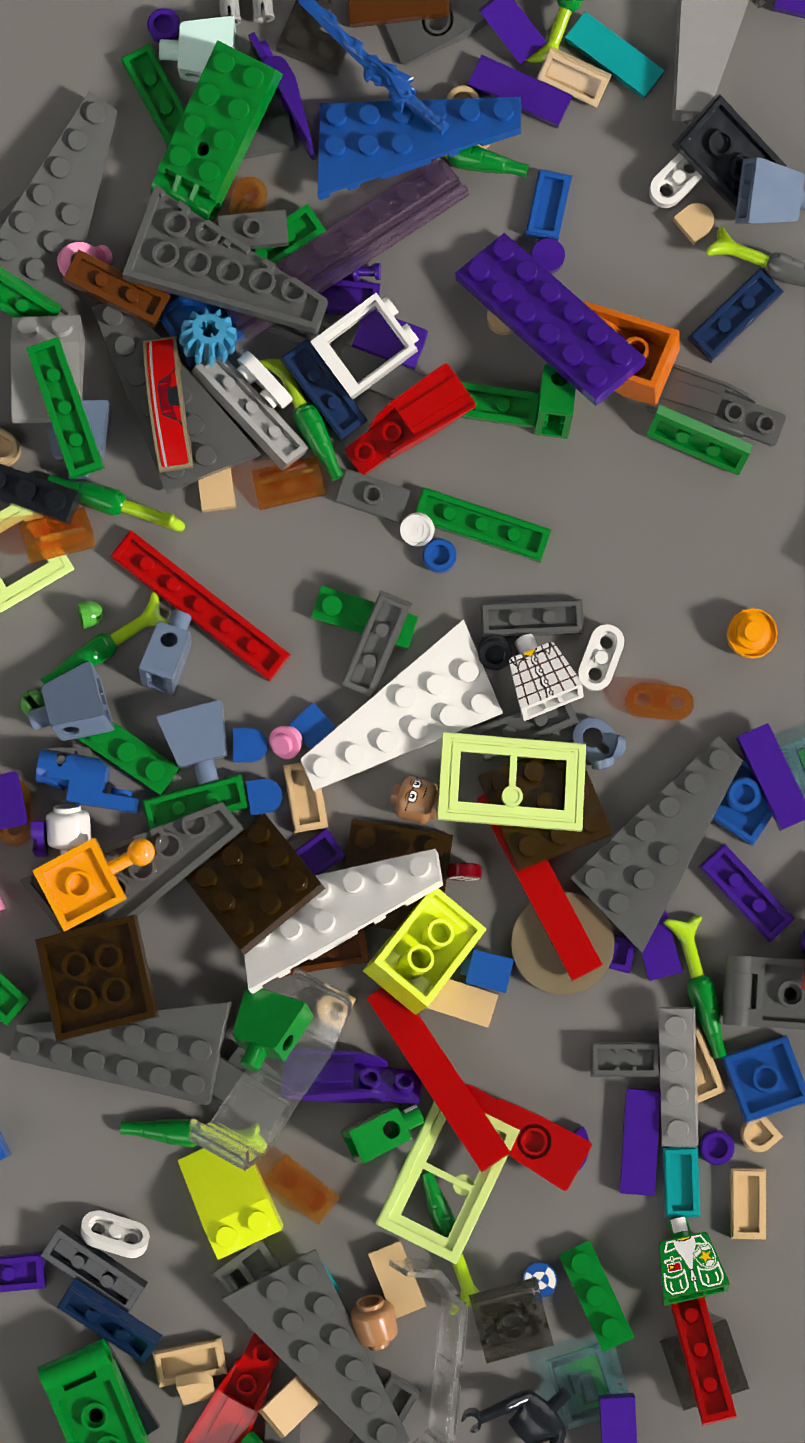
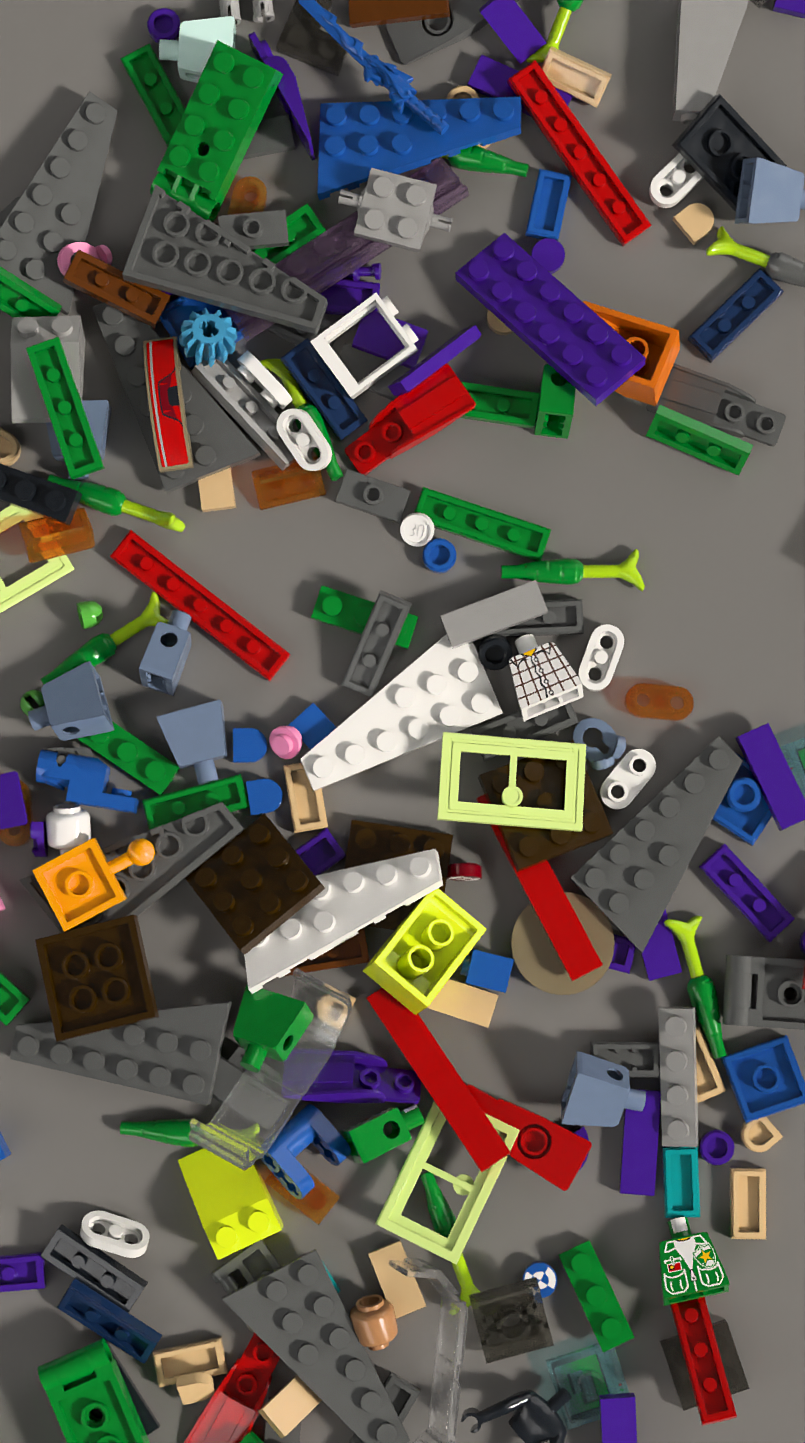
medium nougat head [390,775,439,825] -> none
teal tile [564,11,665,100] -> none
light orange plate [726,608,778,659] -> none
none -> blue connector [257,1104,351,1199]
none -> white plate [277,408,332,471]
none -> light grey plate [338,168,453,253]
none -> dark purple tile [388,325,482,396]
none -> light grey tile [440,580,548,649]
none -> green piece [501,549,645,592]
none -> red tile [507,60,651,246]
none -> sand blue torso [561,1051,646,1127]
none -> white plate [599,749,656,810]

